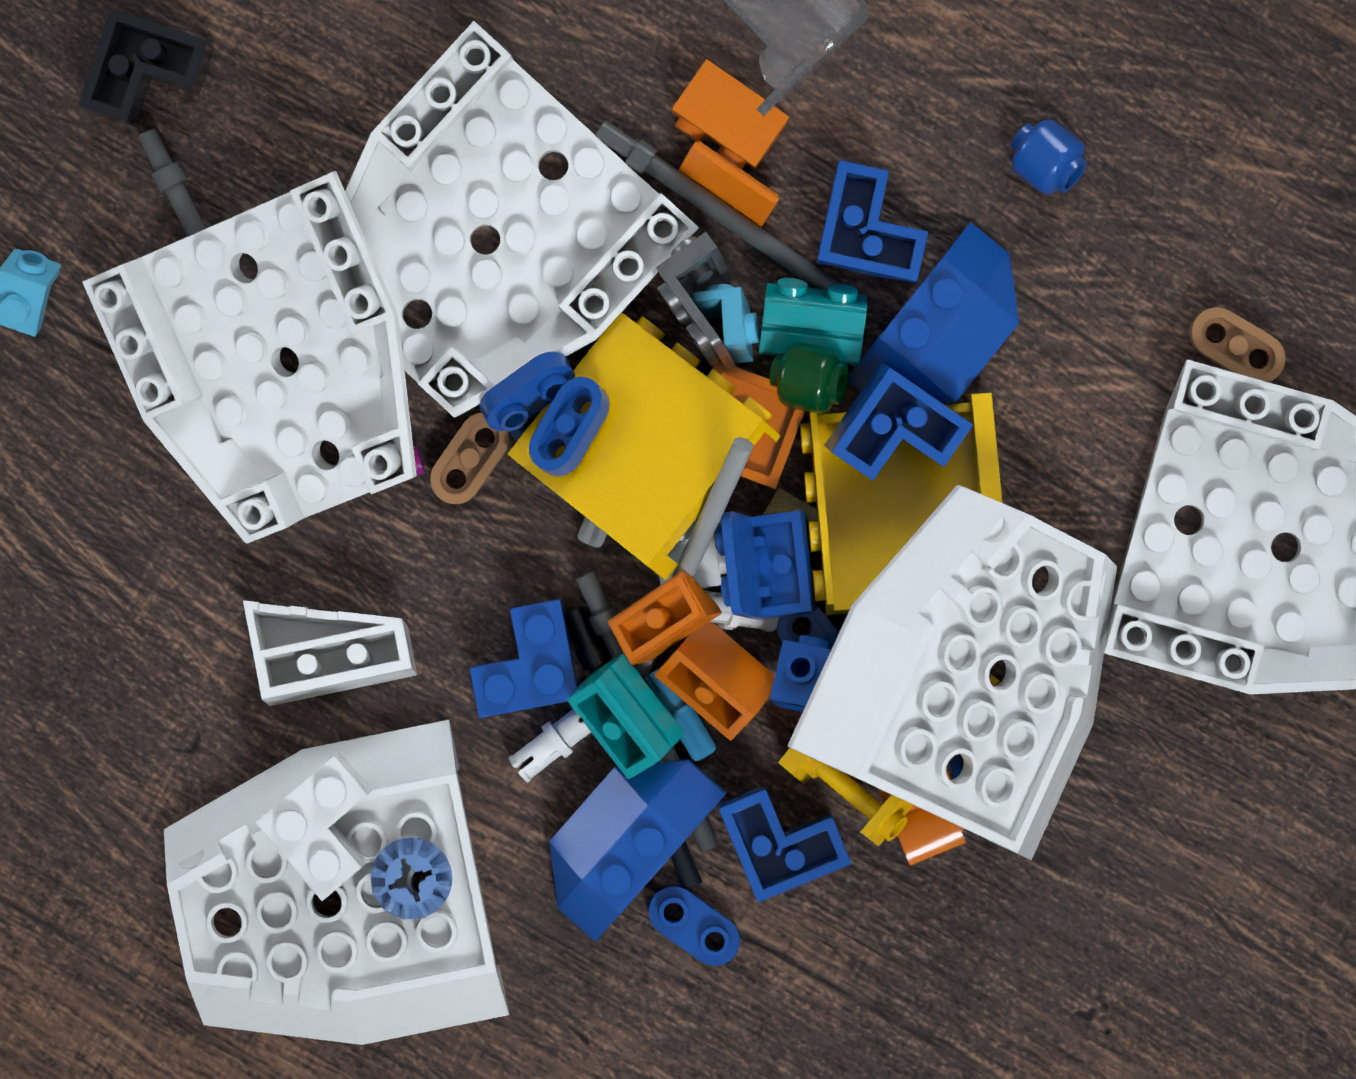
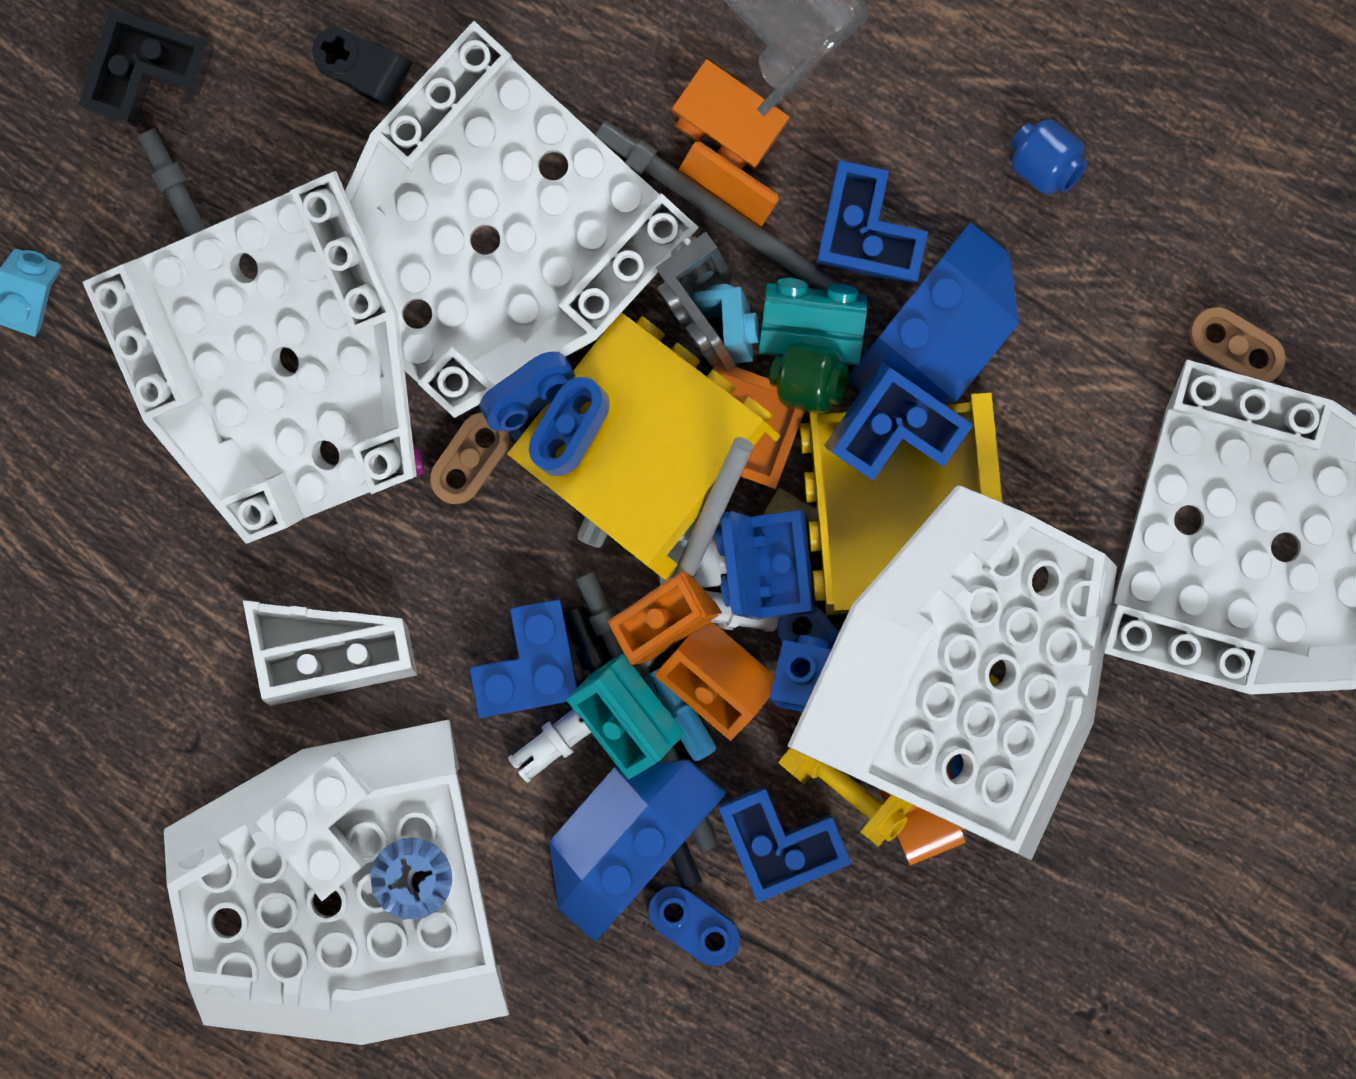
none -> black piece [312,28,413,108]

